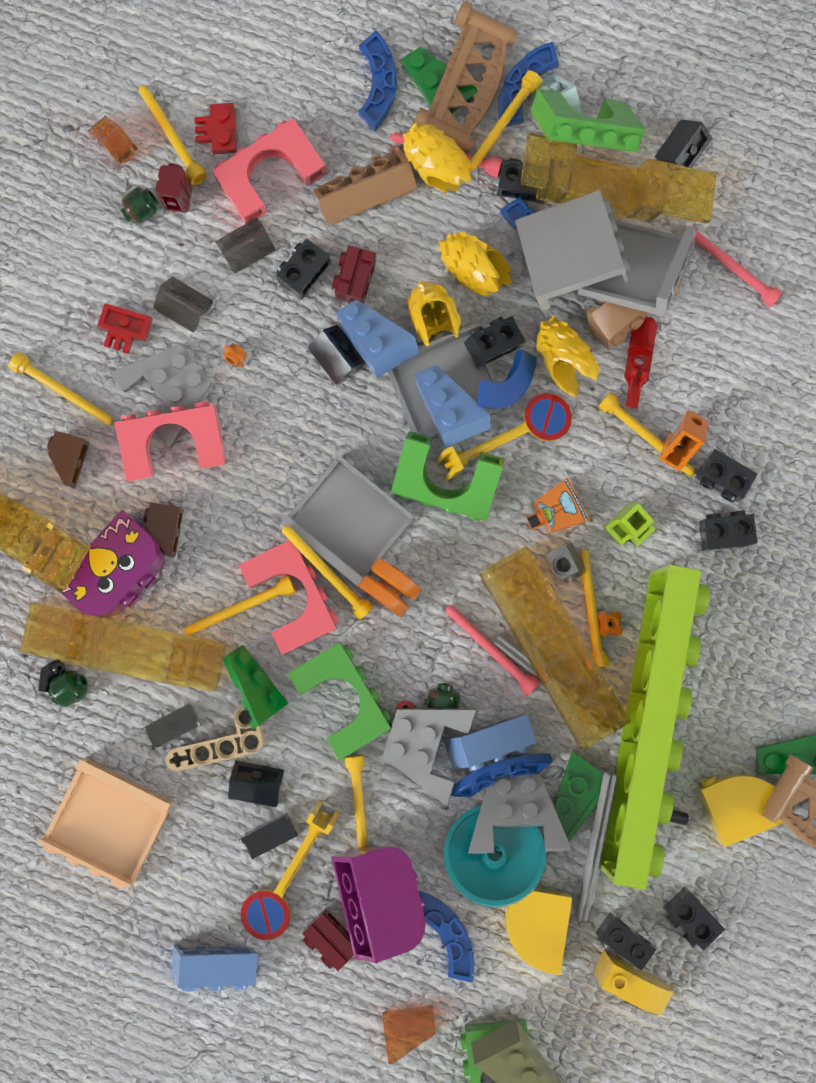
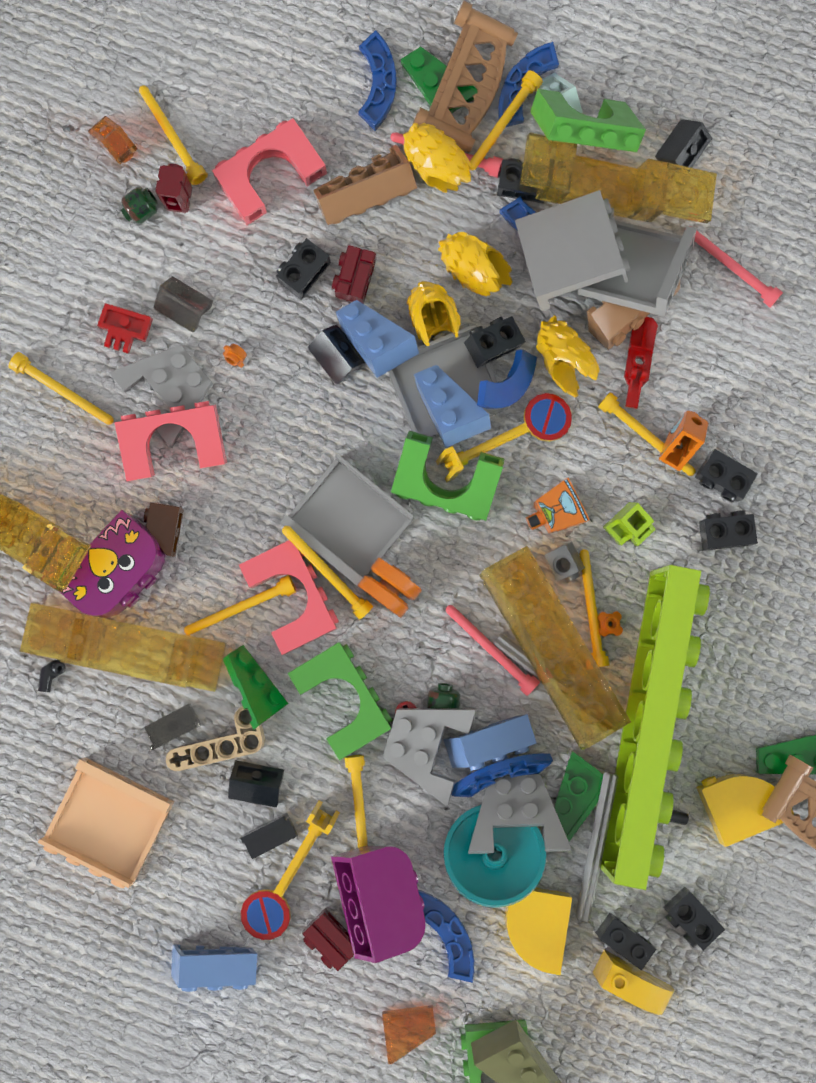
reddish brown slope [47,430,90,489] -> none
dark green head [48,670,88,707] -> none
red hinge [194,103,237,154] -> none
clear smoke panel [215,217,275,273] -> none

